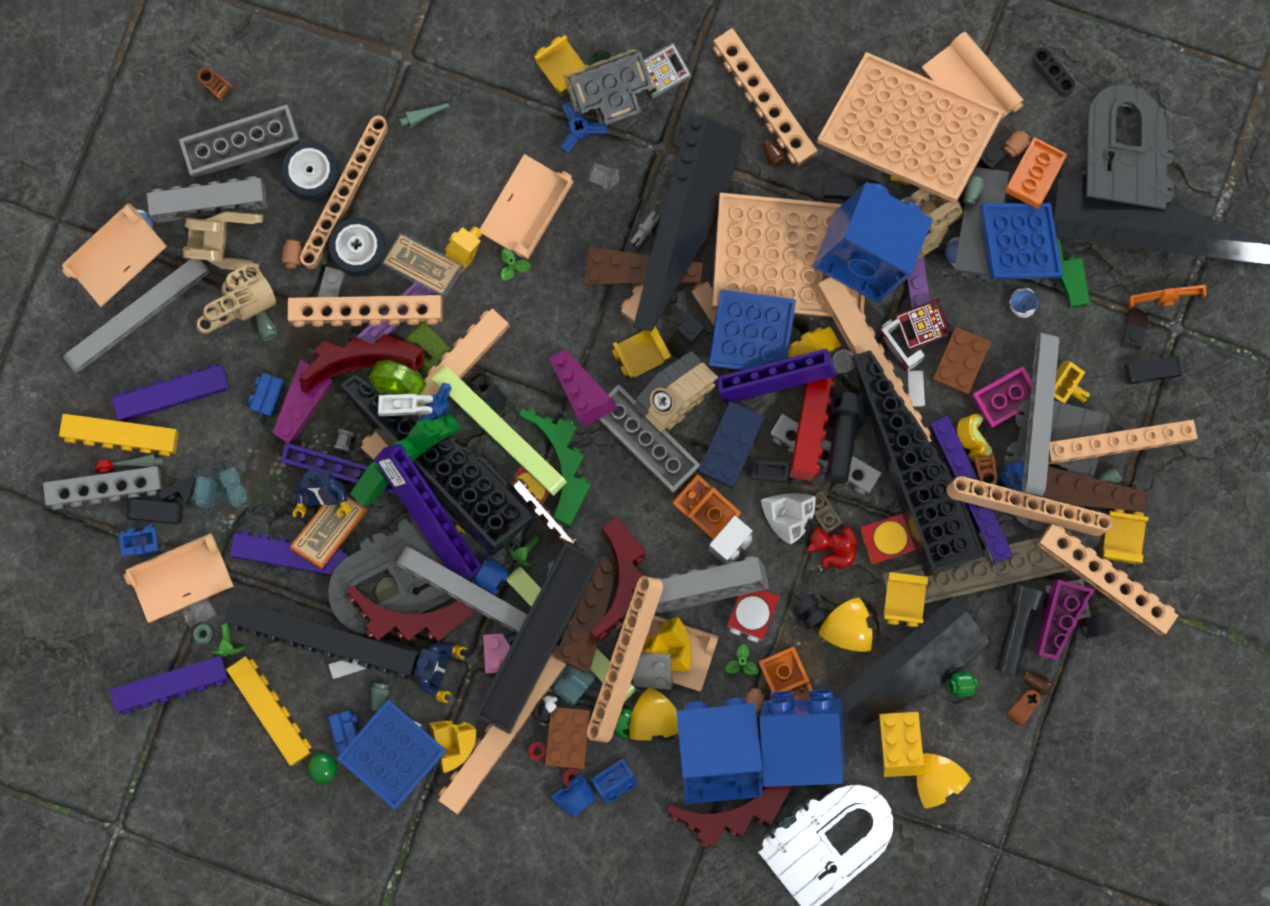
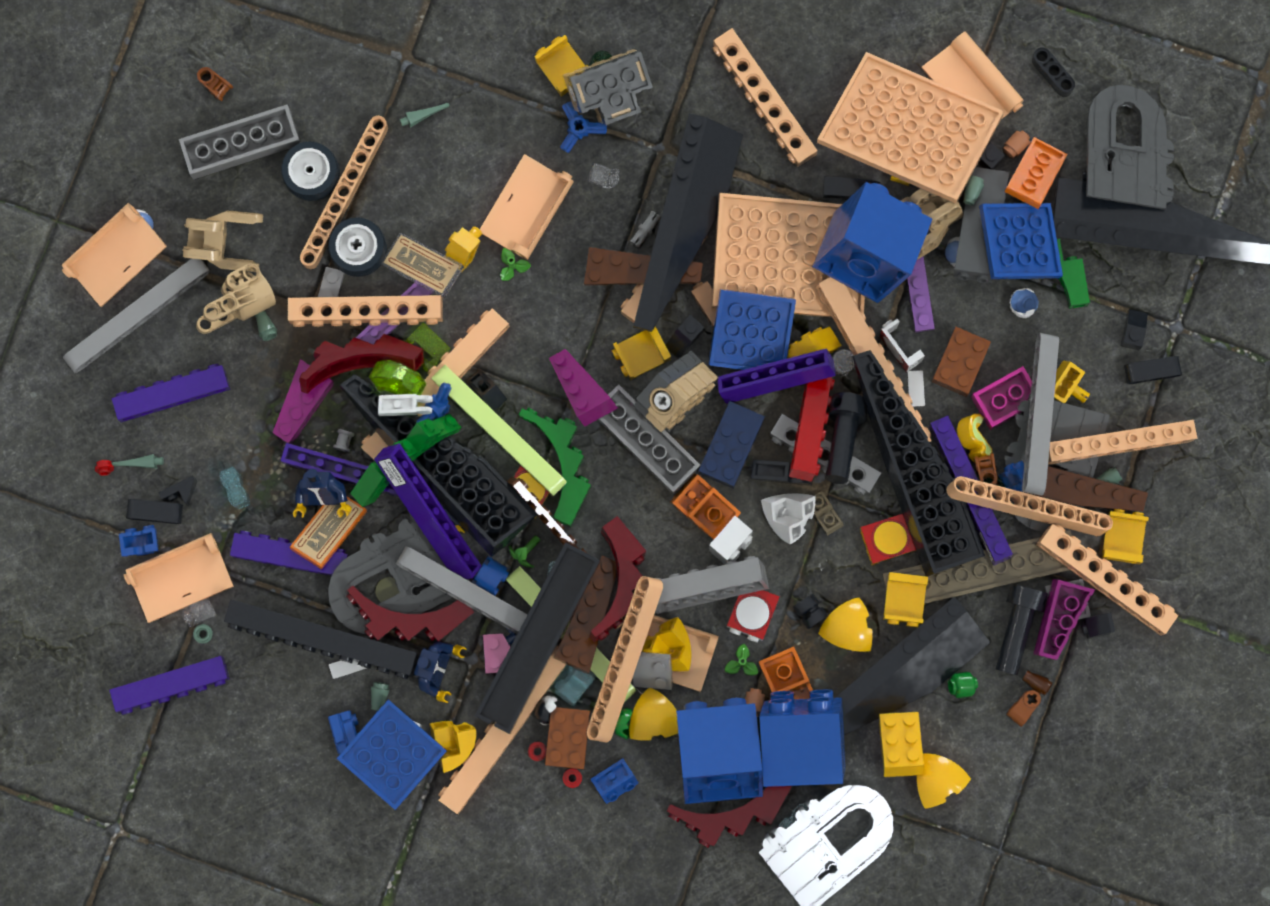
light grey brick [43,466,163,510] -> none
yellow brick [59,414,179,457] -> none
light grey brick [147,176,268,223] -> none
clear light blue brick [192,476,218,508] -> none
bright green plant [212,624,245,657] -> none
yellow brick [226,656,312,767] -> none
blue brick [248,373,286,418] -> none
nougat brick [281,240,302,269] -> none
green hair [308,753,337,785] -> none
blue cylinder [551,773,595,817] -> none
light grey container [644,43,692,99] -> none
reddish brown cone [762,139,786,168] -> none
red animal [808,525,859,569] -> none
dark red container [895,298,951,351] -> none
orange plate [1128,285,1207,309] -> none

